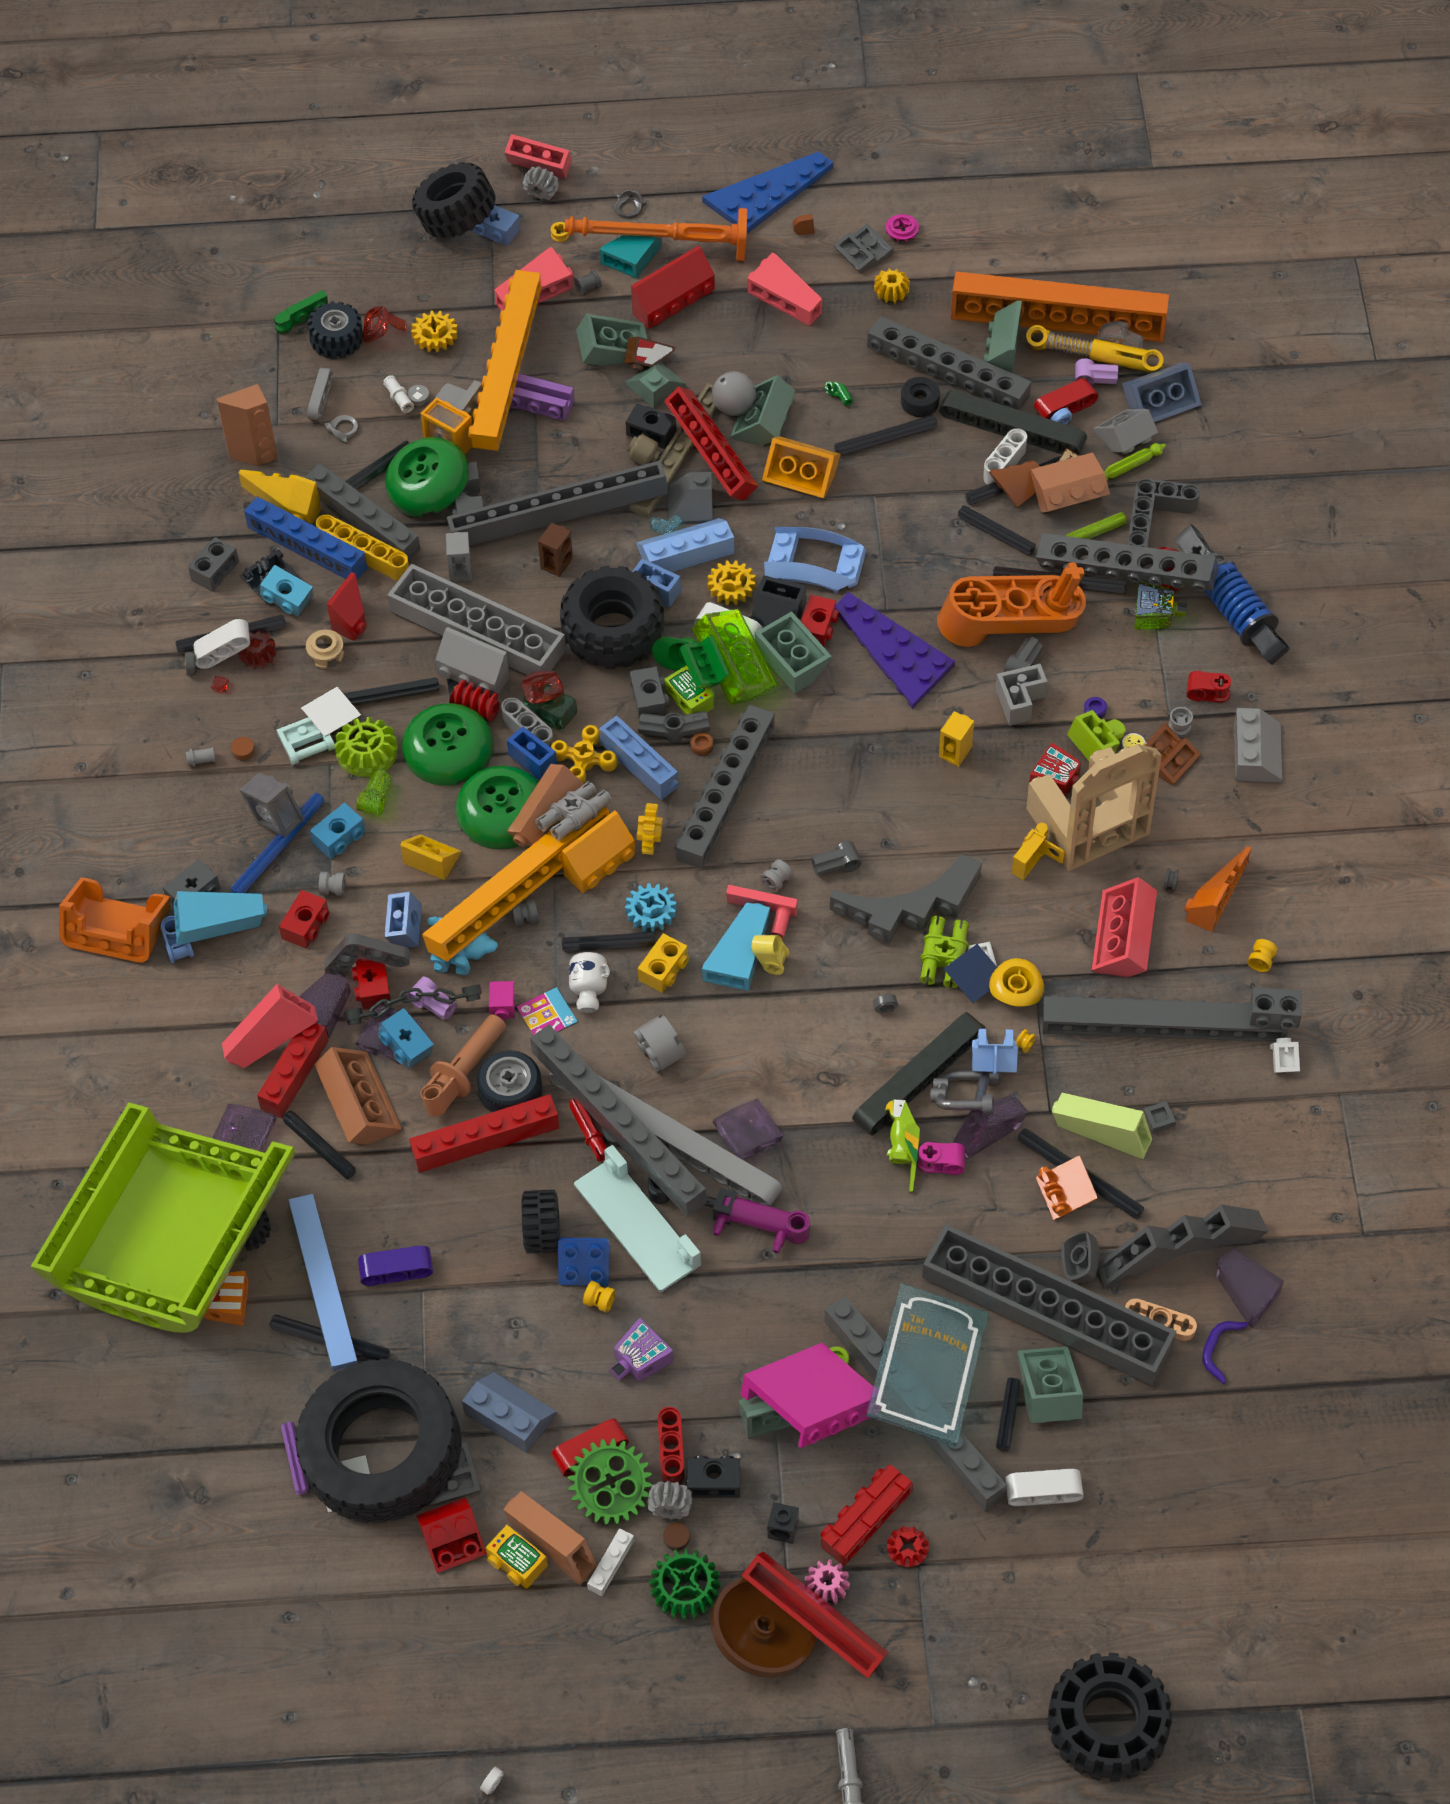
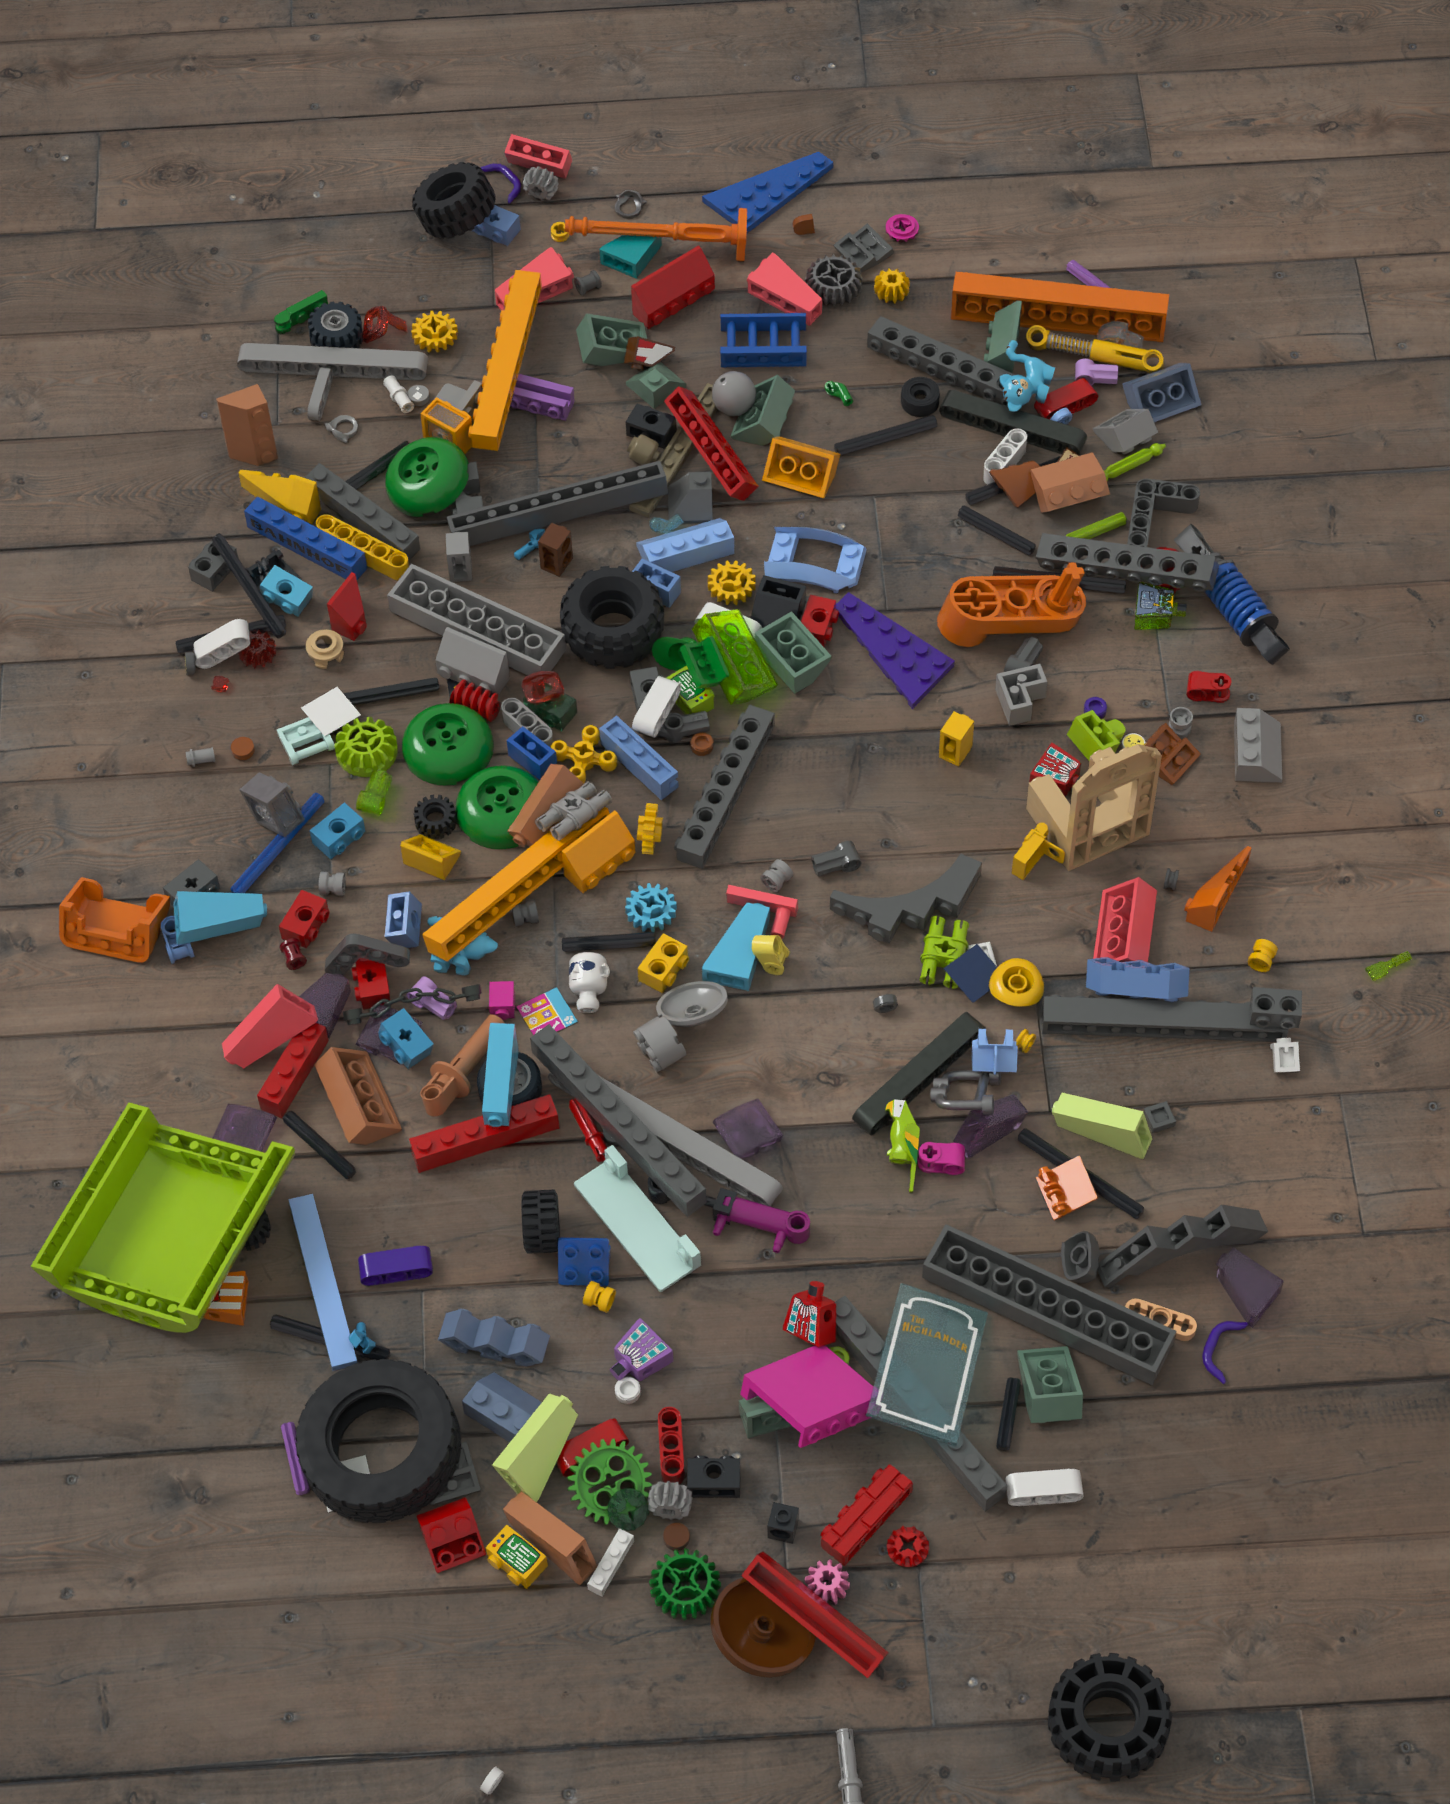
none -> black axle [212,533,286,639]
none -> light grey beam [237,343,428,380]
none -> dark red bush [279,938,307,970]
none -> dark azure bar [349,1322,376,1354]
none -> black tyre [414,795,457,840]
none -> sand blue brick [438,1309,550,1367]
none -> dark purple animal [480,163,522,204]
none -> medium azure slope [482,1023,519,1127]
none -> yellowish green slope [492,1394,578,1502]
none -> dark azure bar [514,529,545,560]
none -> clear green gear [607,1488,649,1531]
none -> white tile [615,1377,641,1404]
none -> white beam [632,676,681,738]
none -> light grey dish [656,981,728,1027]
none -> blue fence [720,313,807,367]
none -> red torso [782,1281,836,1347]
none -> flat silver gear [805,254,862,306]
none -> medium azure animal [999,340,1055,412]
none -> medium lavender axle [1066,260,1110,288]
none -> medium blue brick [1086,957,1190,1002]
none -> clear neon green piece [1365,951,1412,981]

